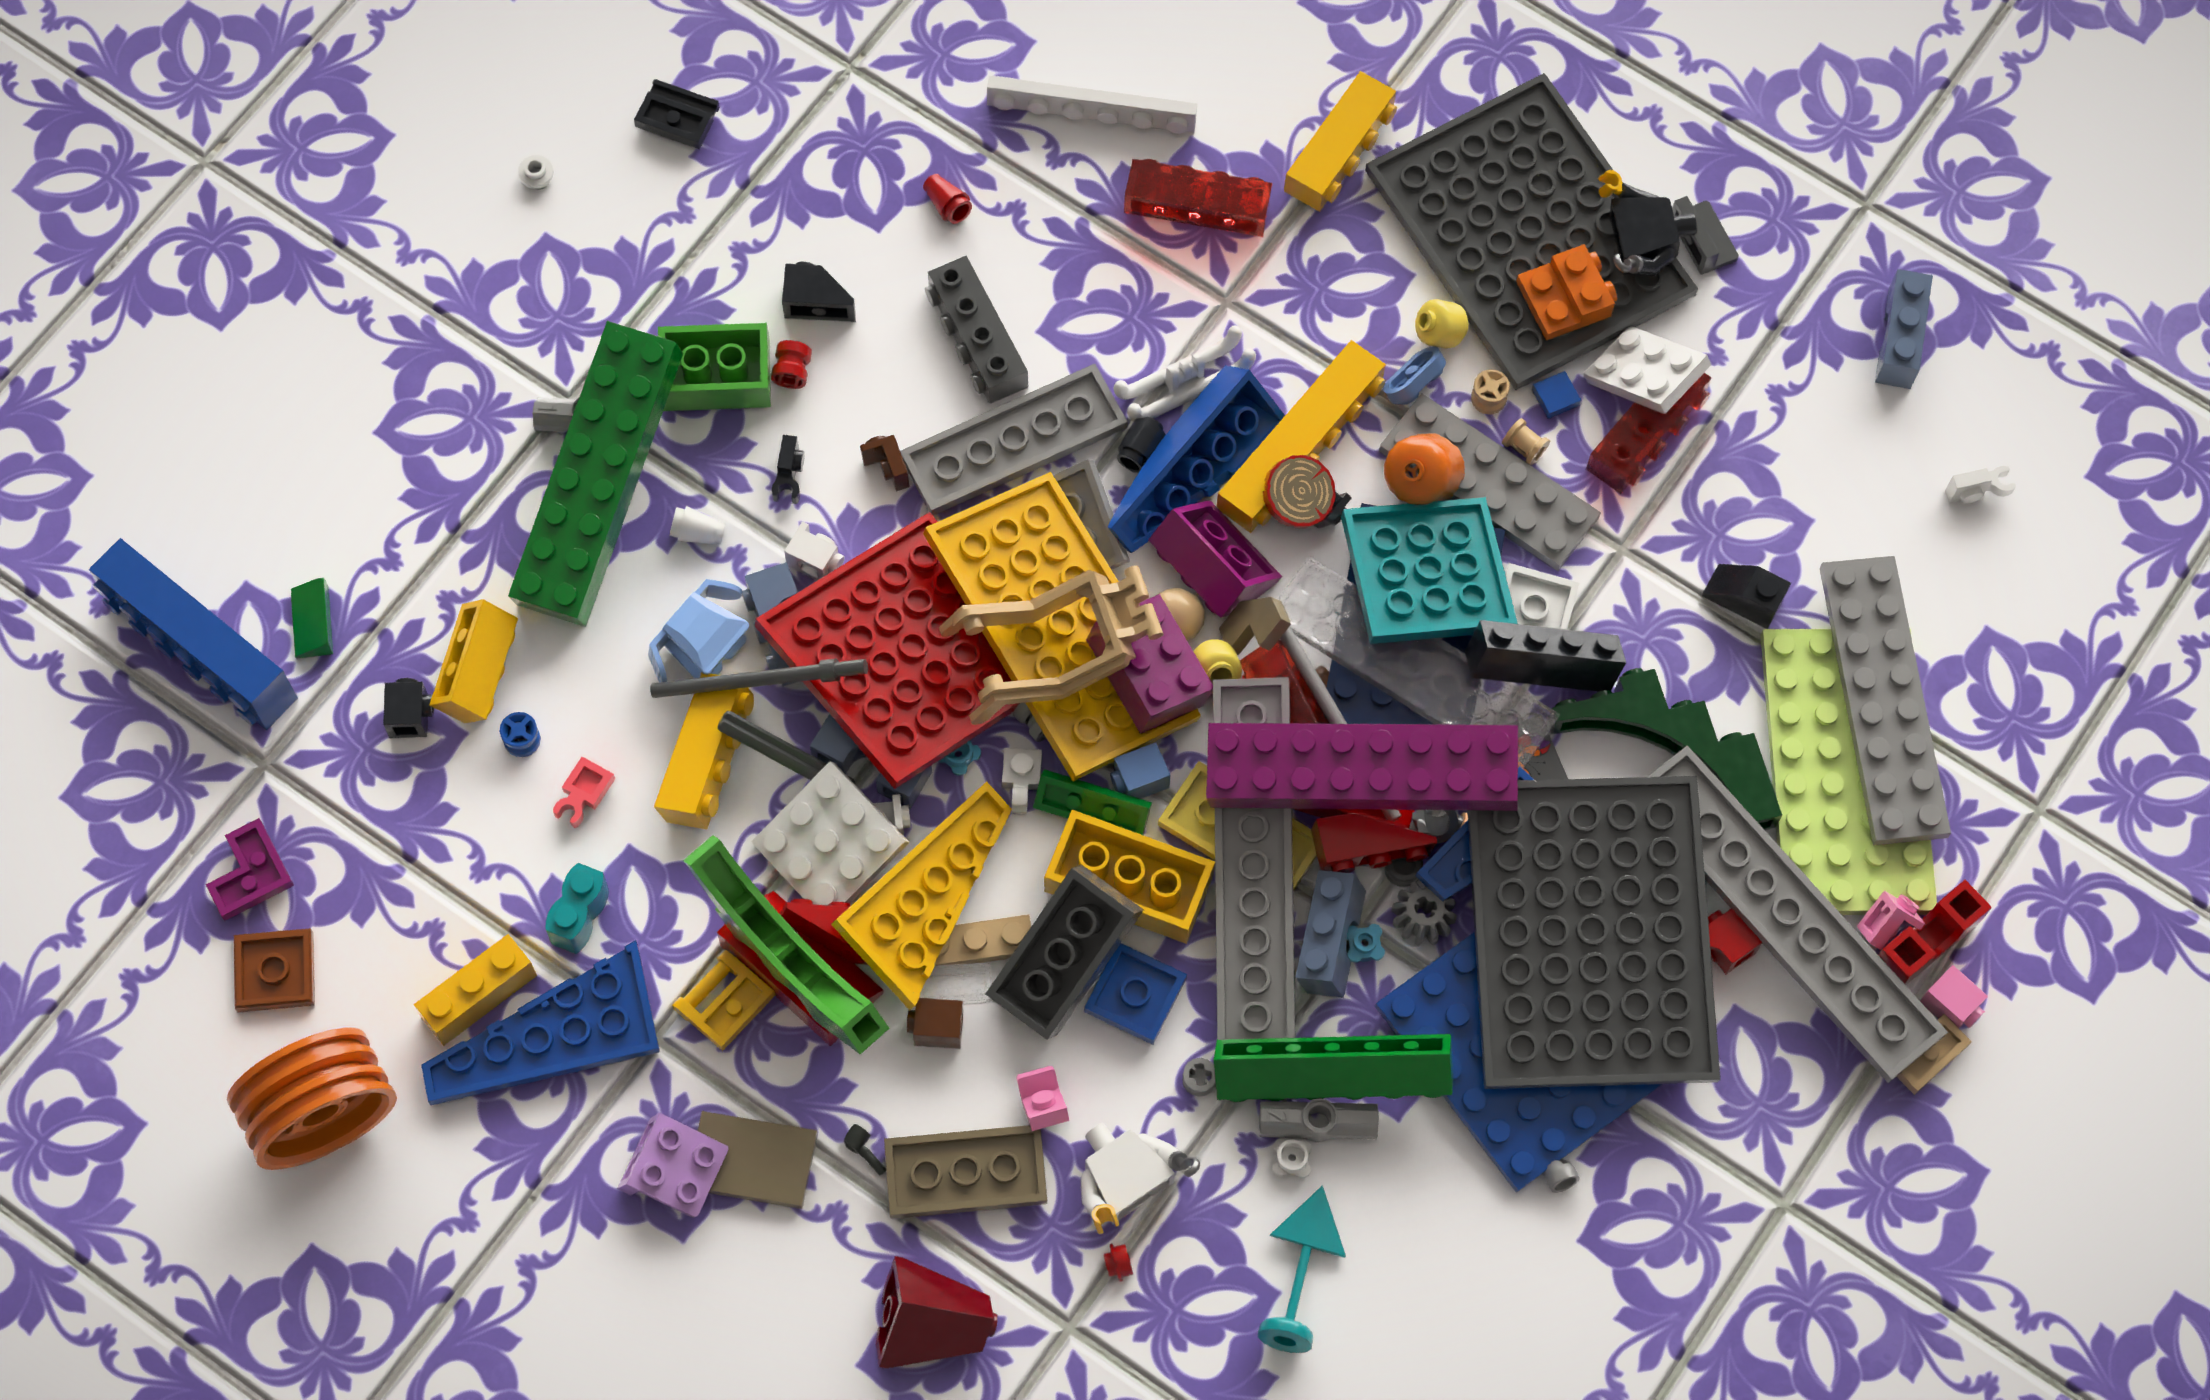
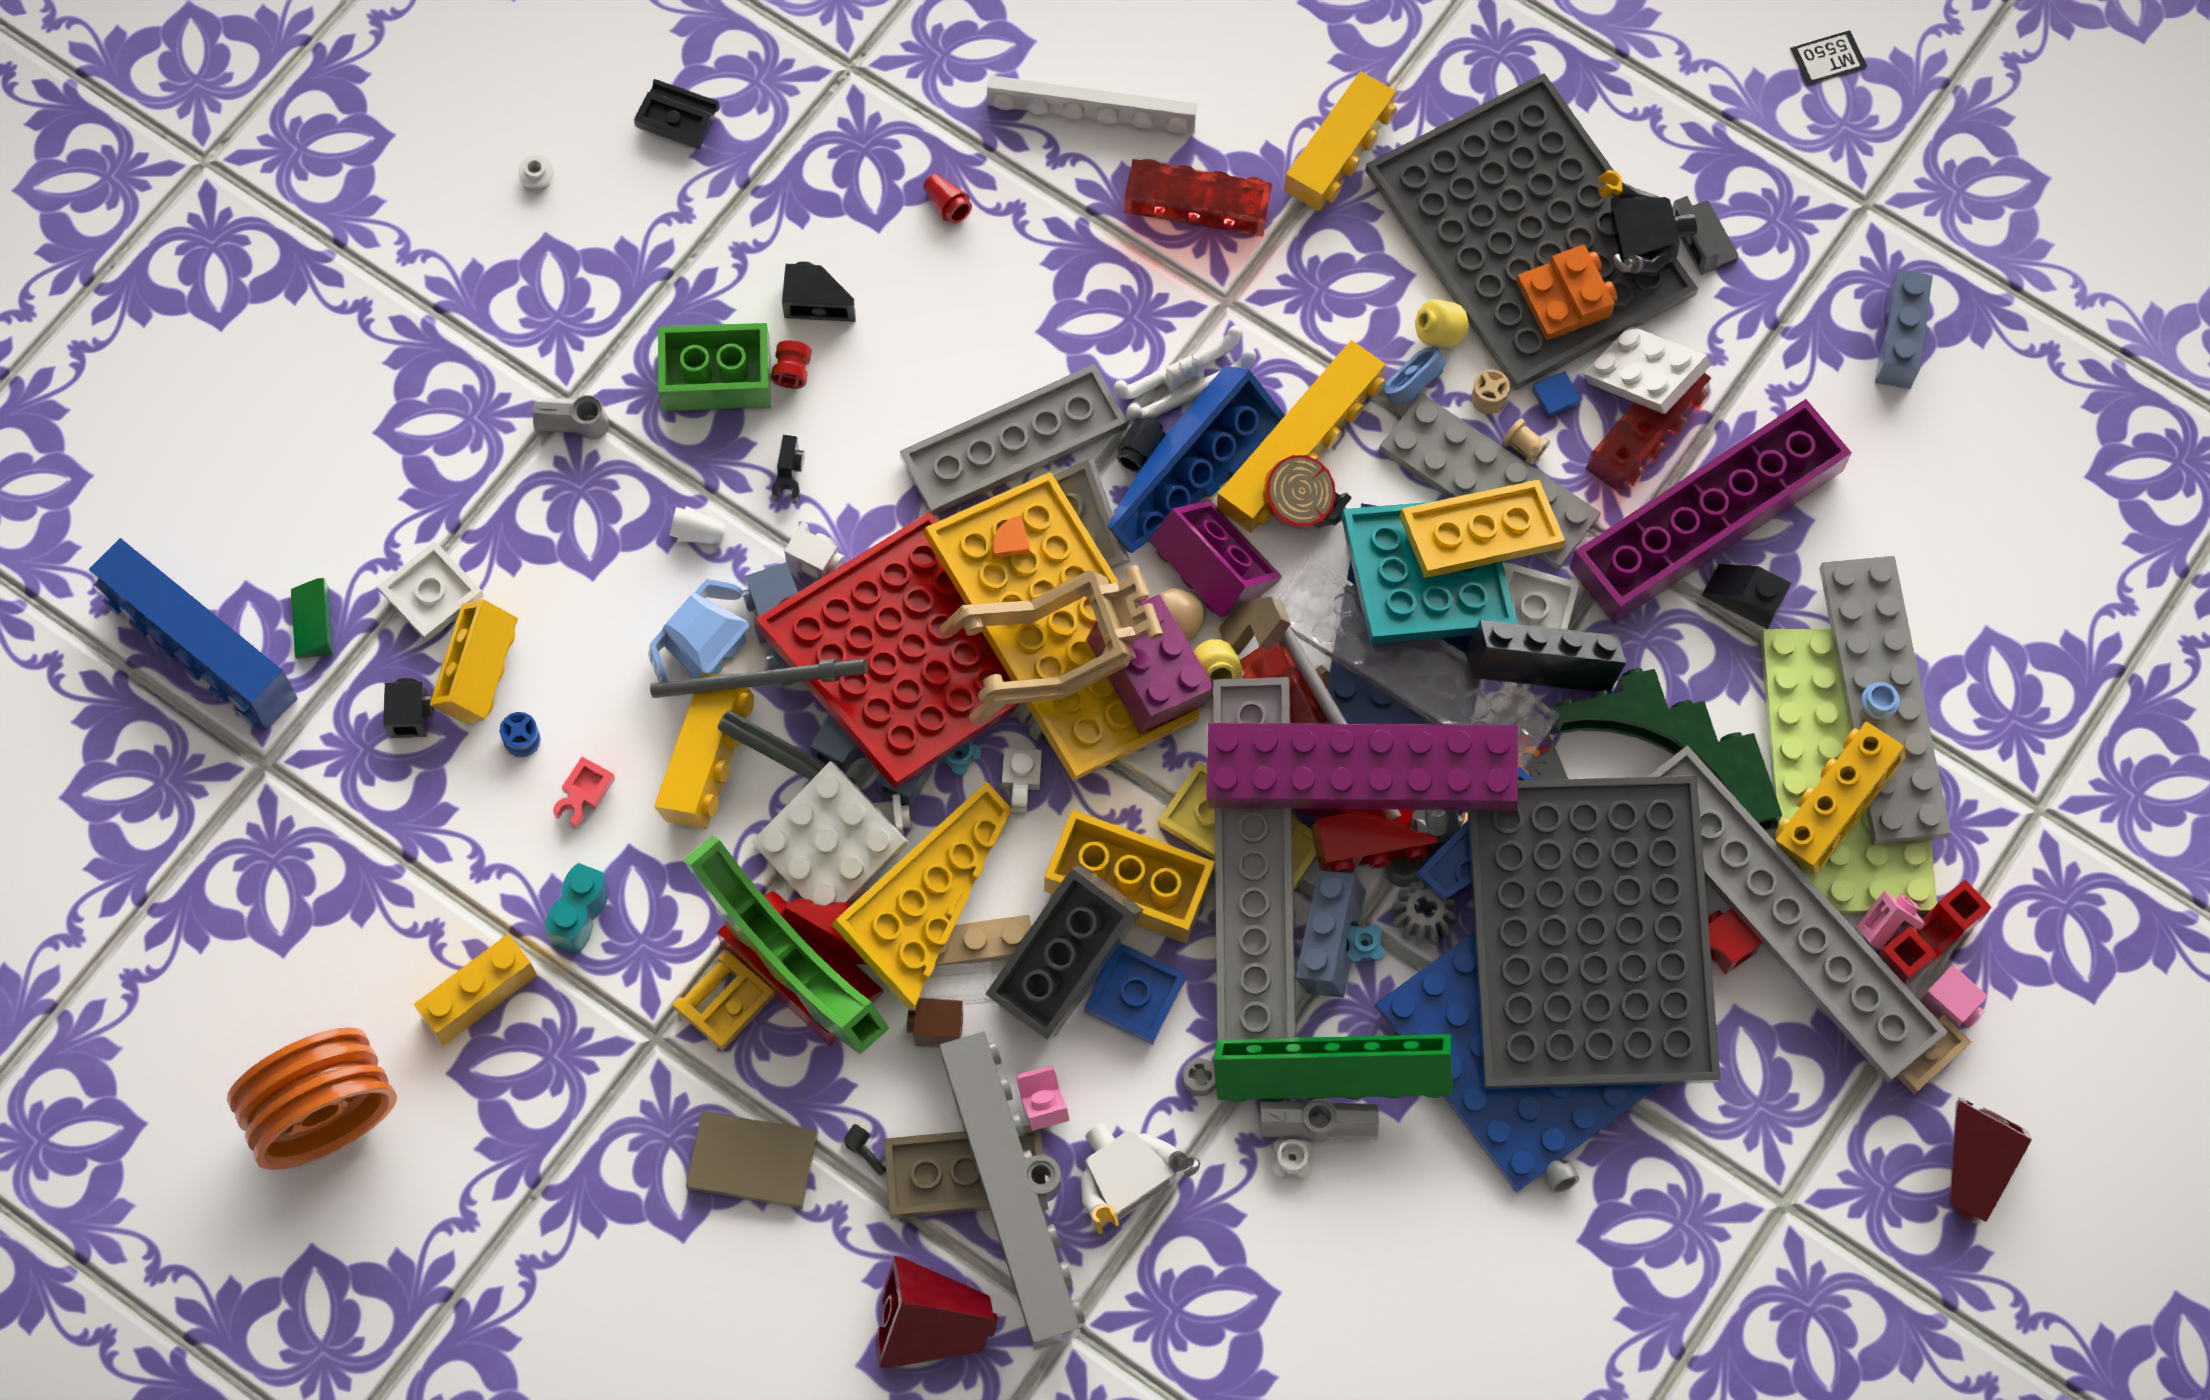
magenta plate [206,818,294,921] -> none
dark orange tile [234,928,315,1012] -> none
blue wing [421,940,660,1106] -> none
green brick [508,321,683,627] -> none
lavender bracket [617,1113,729,1218] -> none
reddish brown bracket [860,435,910,491] -> none
dark grey brick [925,255,1028,404] -> none
green plate [1033,769,1152,835] -> none
red plate [1103,1243,1134,1282] -> none
medium blue brick [1110,742,1171,799] -> none
teal piece [1258,1185,1346,1353] -> none
orange cylinder [1384,433,1465,505] -> none
white plate [1945,465,2016,504] -> none
none -> white plate [377,541,484,642]
none -> light grey hinge [940,1031,1085,1351]
none -> orange tile [991,515,1030,559]
none -> yellow plate [1399,480,1565,578]
none -> magenta brick [1569,399,1852,624]
none -> yellow brick [1775,721,1906,876]
none -> sticker [1790,30,1868,85]
none -> light blue plate [1861,682,1900,719]
none -> dark red slope [1949,1097,2032,1223]

